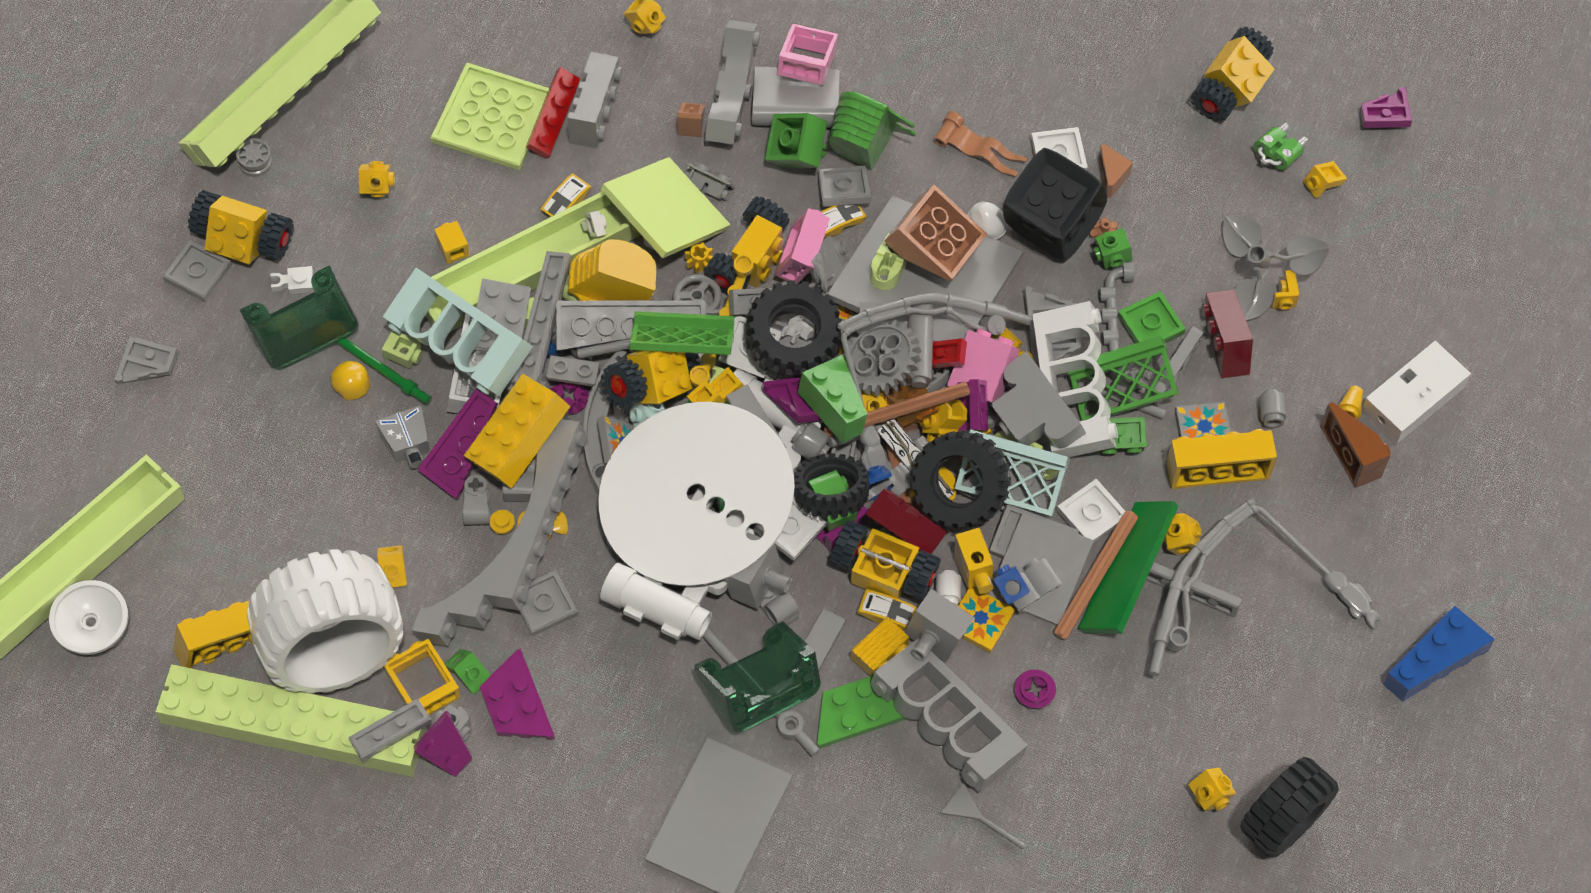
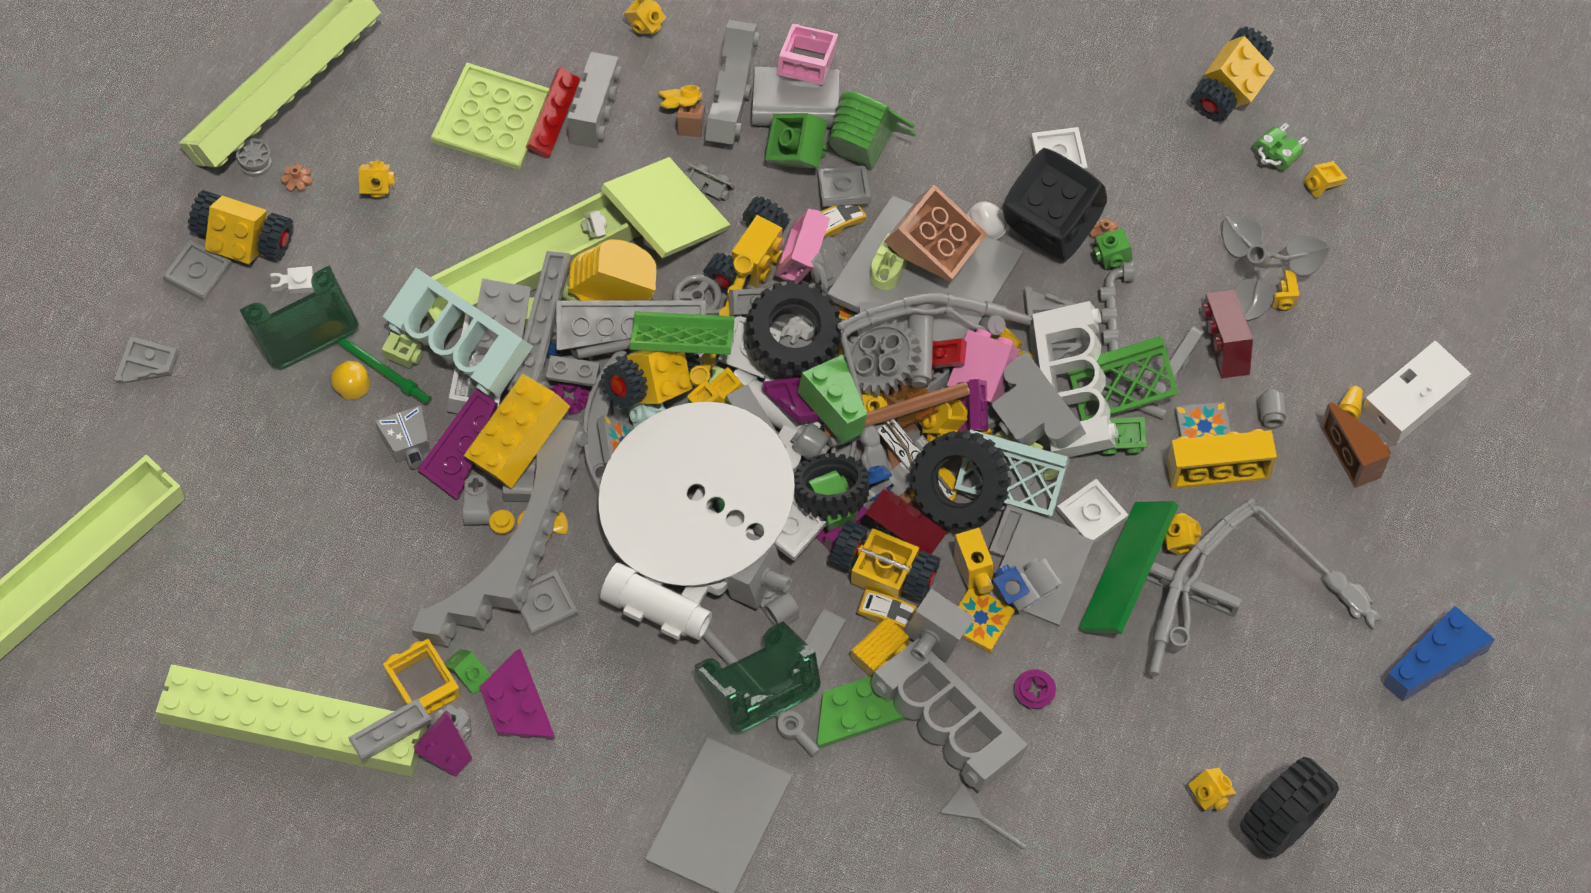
white dish [49,580,128,655] -> none
yellow wedge [173,601,253,669] -> none
white tyre [247,549,403,694] -> none
yellow bracket [377,545,407,587] -> none
yellow brick [434,221,470,264] -> none
slope [541,173,592,217] -> none
yellow gear [685,242,713,274] -> none
nougat flag [933,111,1028,177] -> none
white brick [936,570,962,606] -> none
nougat axle [1054,511,1138,640] -> none
nougat slope [1098,144,1133,198] -> none
bright green plate [1118,291,1186,343] -> none
magenta wing [1360,87,1412,128] -> none
none -> nougat plant [281,164,312,192]
none -> yellow plate [658,85,702,108]

